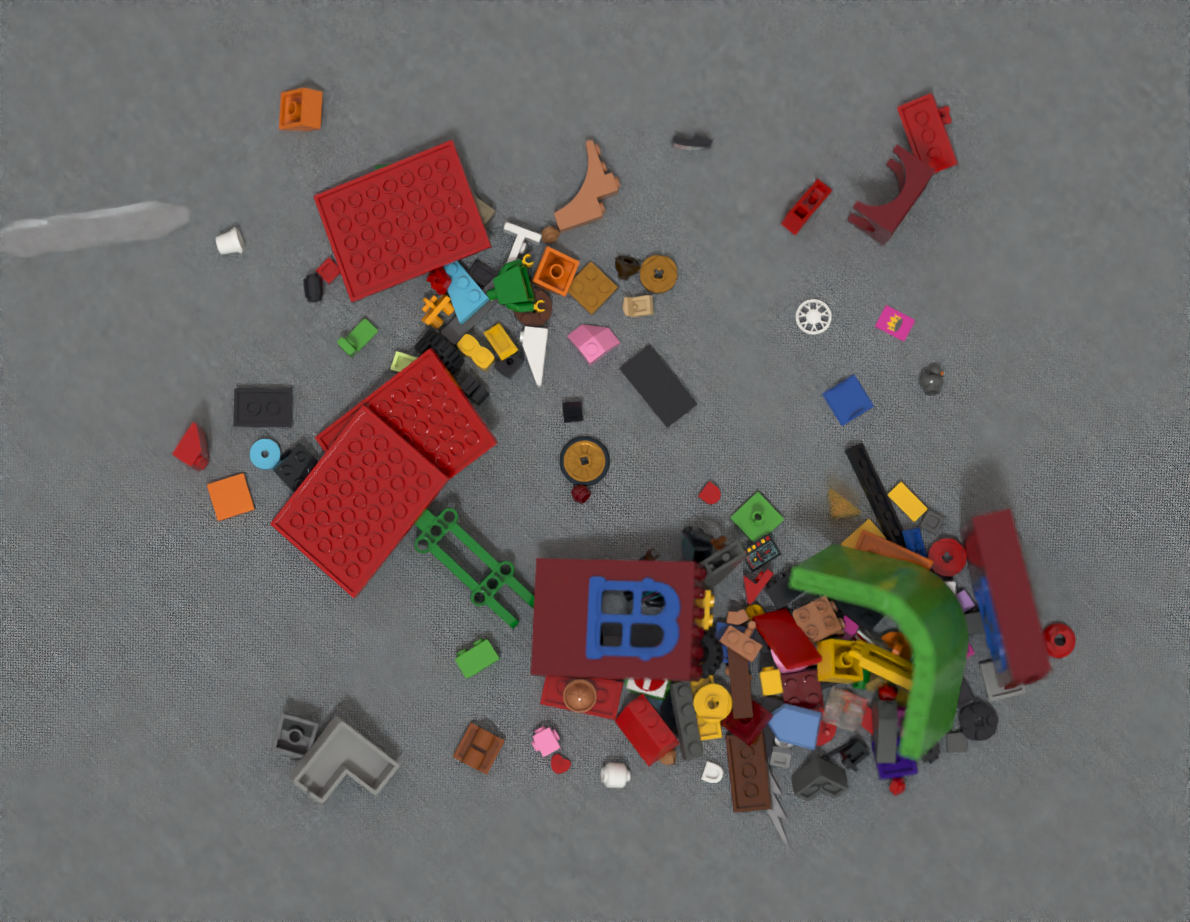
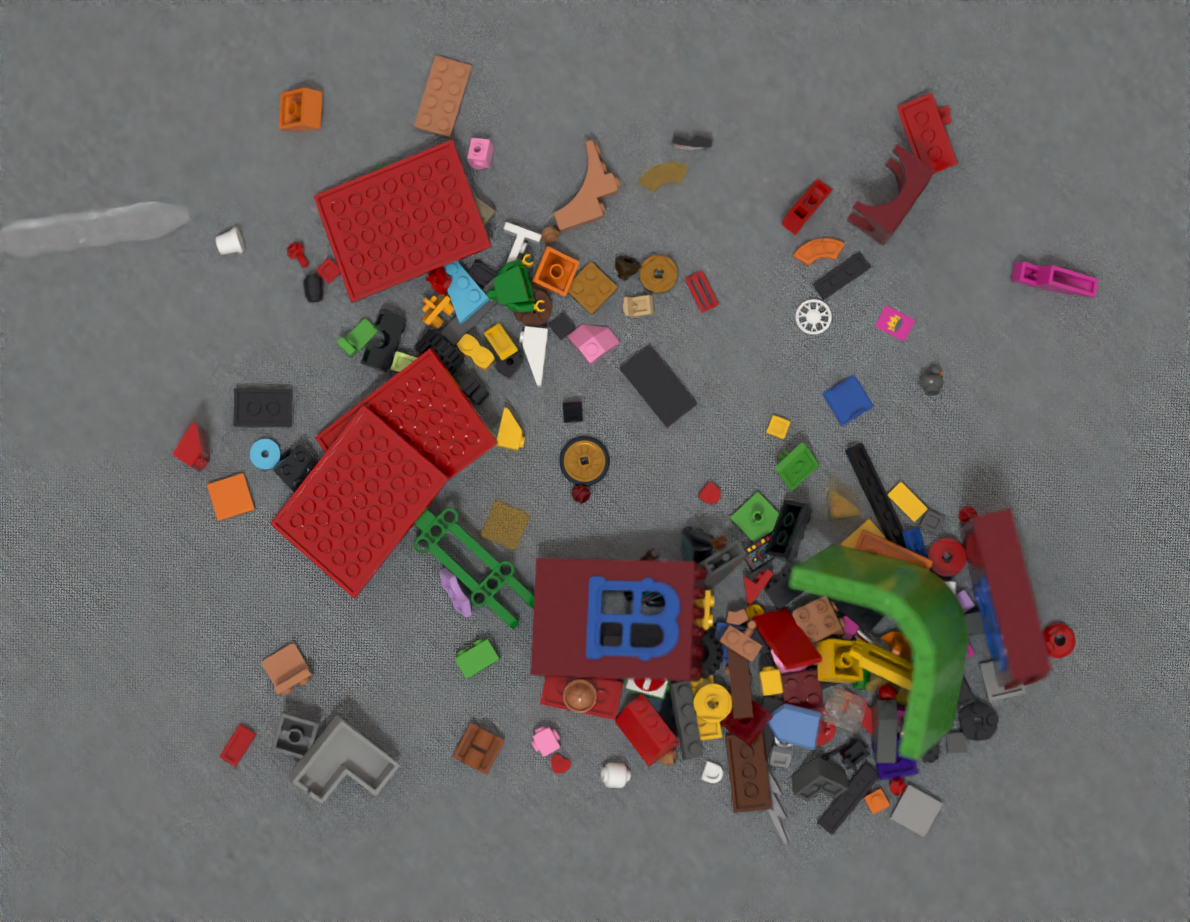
none -> red tile [219,724,257,767]
none -> nougat bracket [262,644,313,696]
none -> red plate [286,242,309,268]
none -> black arch [360,310,406,372]
none -> nougat plate [414,55,472,138]
none -> lavender tile [439,568,472,618]
none -> bright pink brick [467,138,494,169]
none -> clear yellow tile [480,500,531,551]
none -> yellow slope [496,408,525,452]
none -> black tile [549,314,575,341]
none -> clear yellow tile [638,163,689,193]
none -> red tile [685,271,719,314]
none -> black slope [765,500,813,563]
none -> yellow tile [766,415,791,440]
none -> bright green tile [774,442,820,491]
none -> orange tile [793,238,845,267]
none -> black tile [813,252,871,301]
none -> black tile [817,763,879,836]
none -> orange plate [863,788,890,815]
none -> light grey tile [890,785,943,838]
none -> red plate [958,506,978,525]
none -> dark pink slope [1011,262,1099,298]

